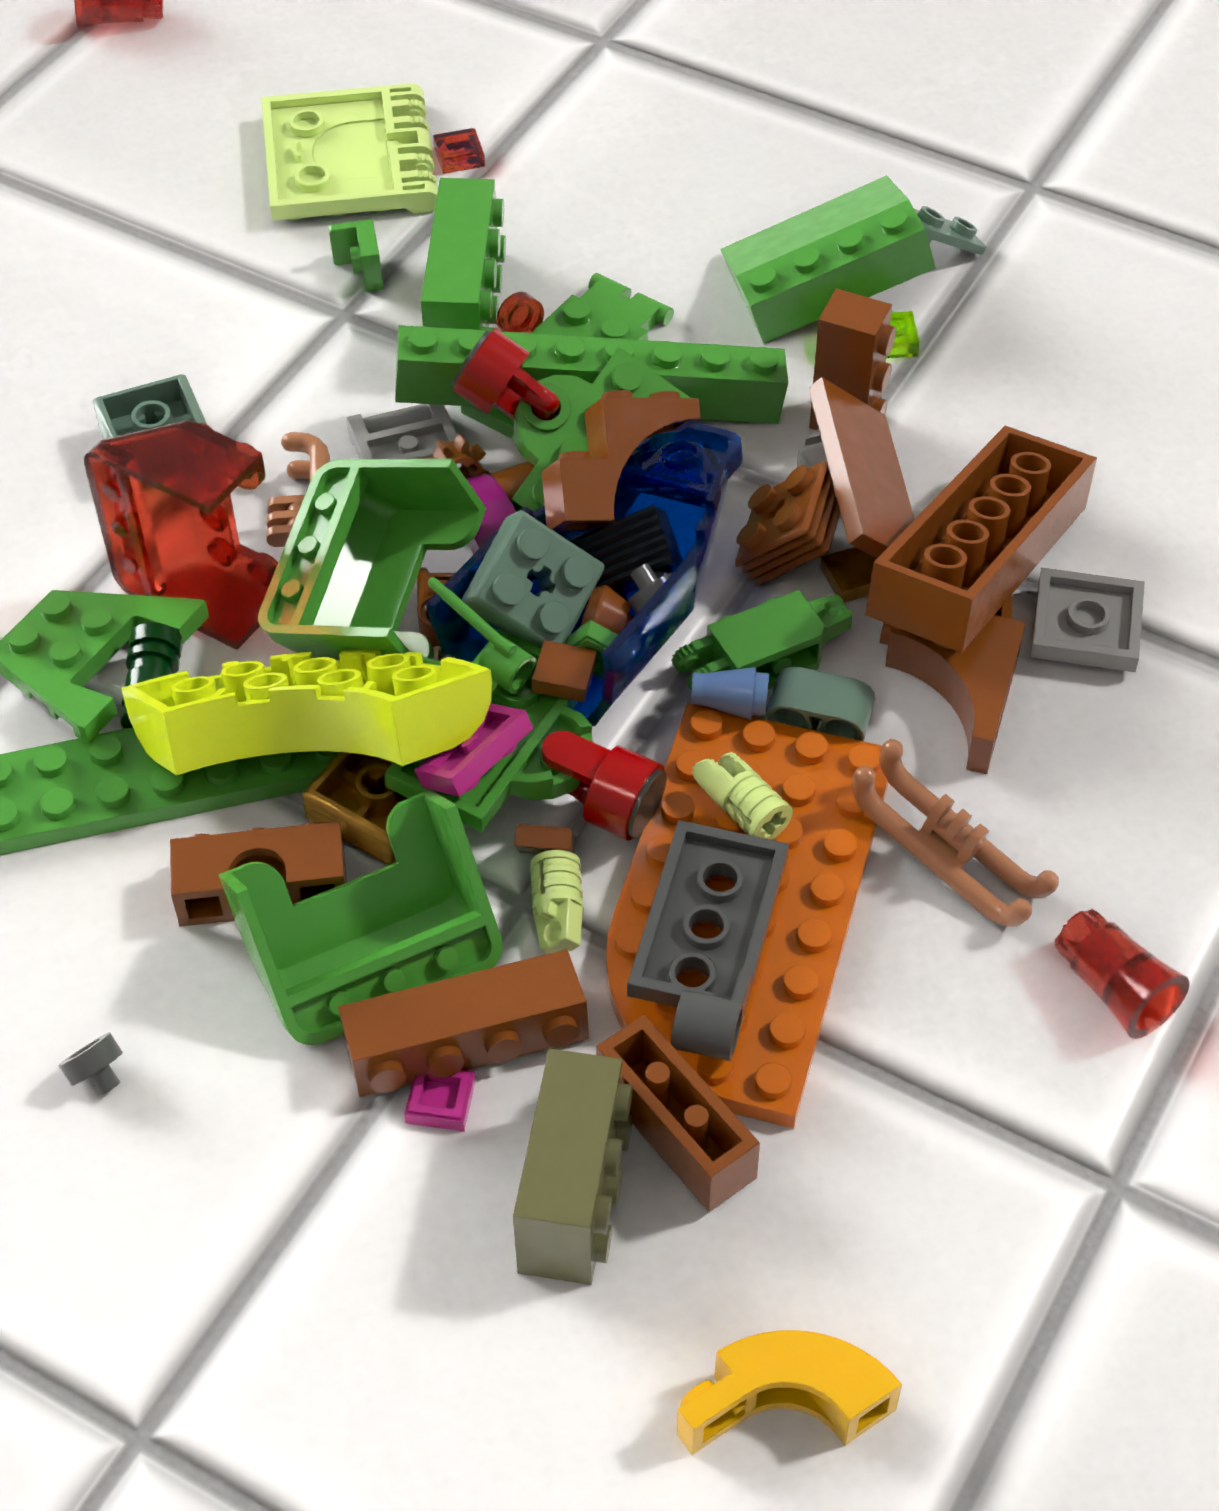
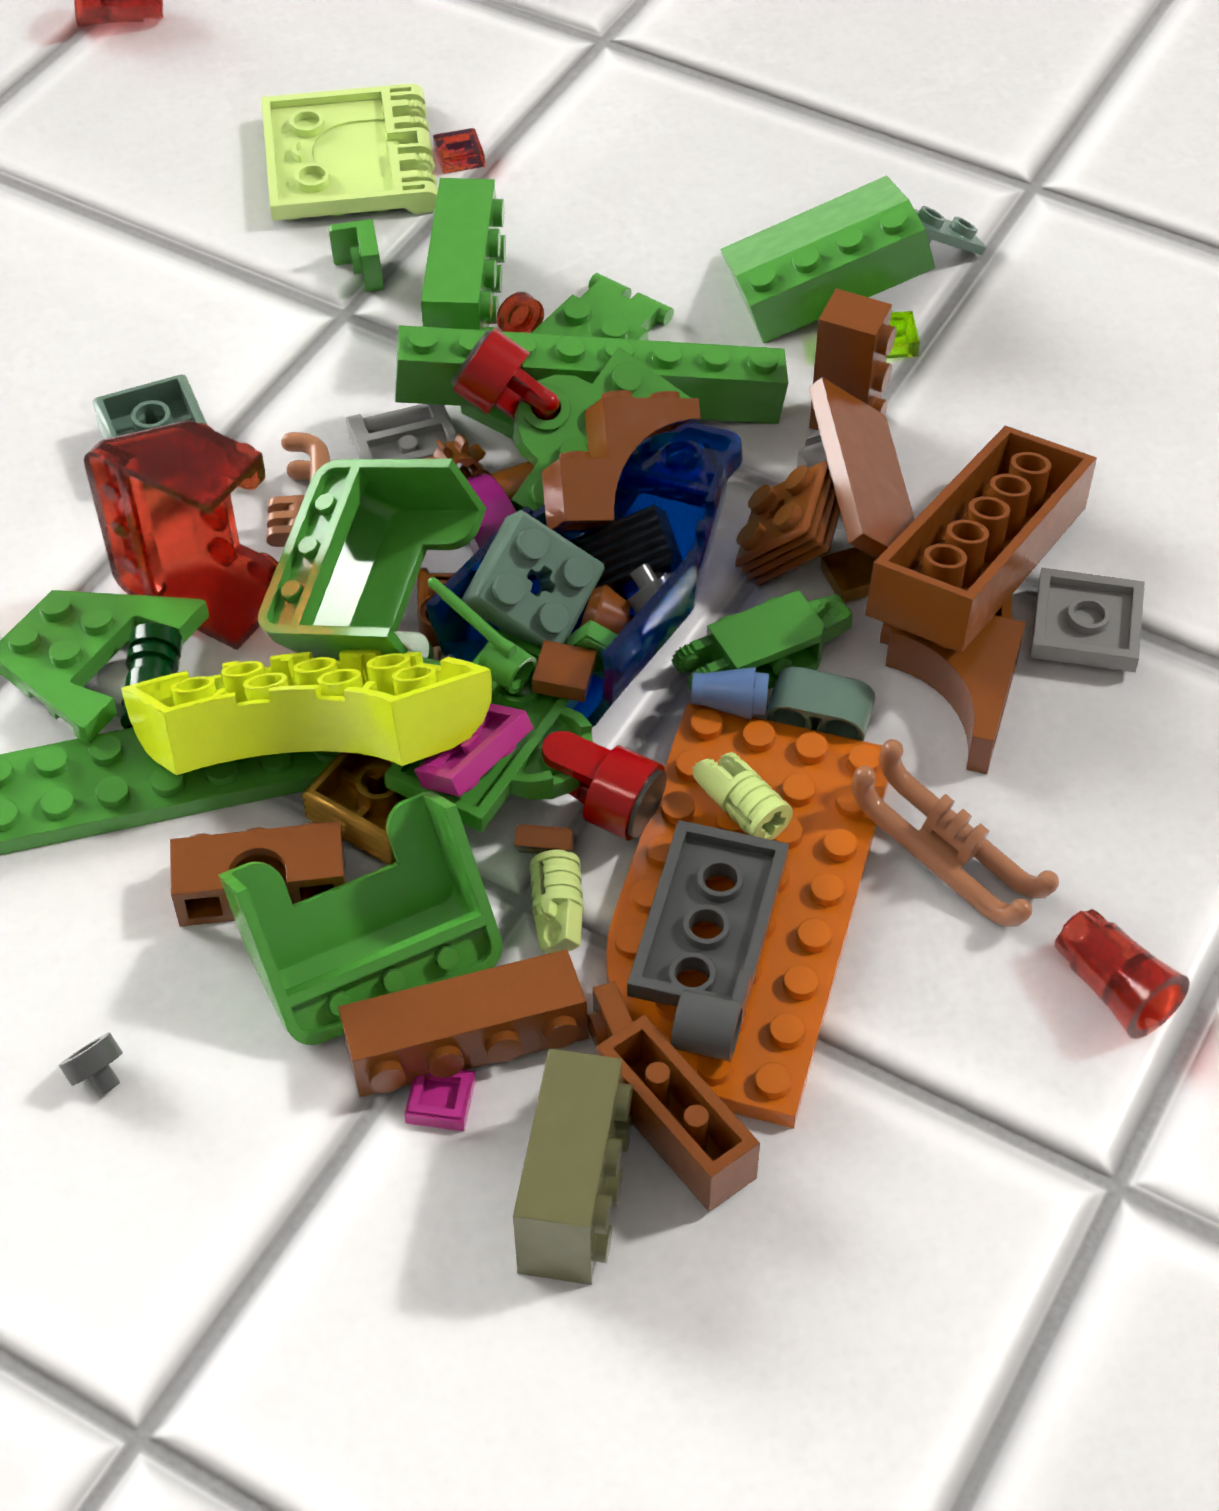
yellow arch [677,1330,902,1455] -> none
none -> dark orange plate [587,981,633,1046]

